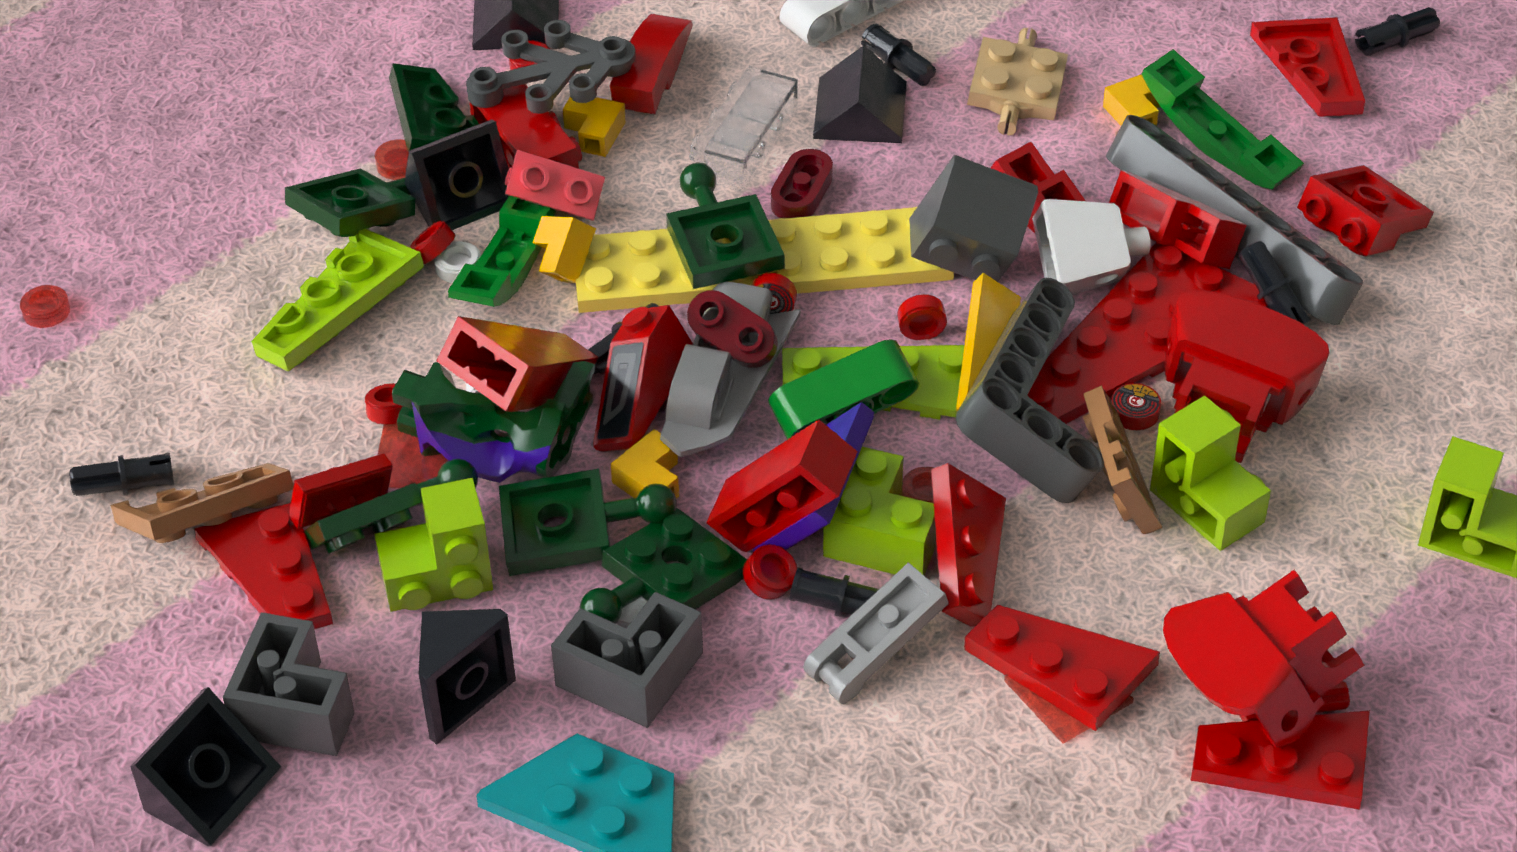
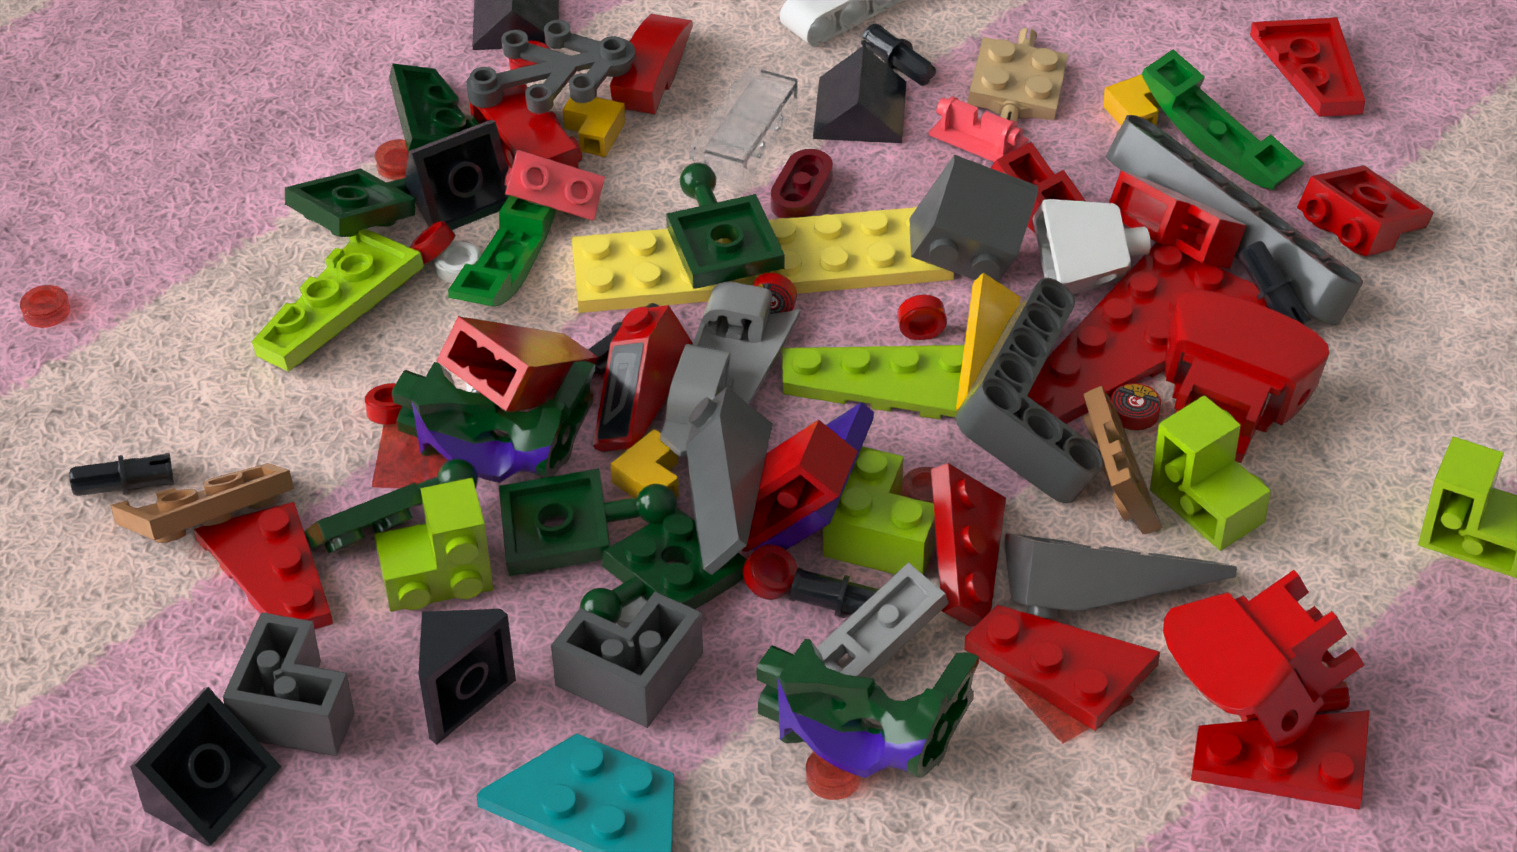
red plate [289,453,393,529] -> none
yellow piece [533,216,596,283] -> none
dark red plate [687,290,778,368] -> none
green beam [768,339,920,440] -> none
black axle [1355,7,1440,56] -> none
none -> dark grey wedge [686,387,773,575]
none -> dark green hips [756,639,979,778]
none -> clear red tile [806,752,861,800]
none -> coral hinge [929,96,1029,162]
none -> dark grey wedge [1004,533,1237,619]

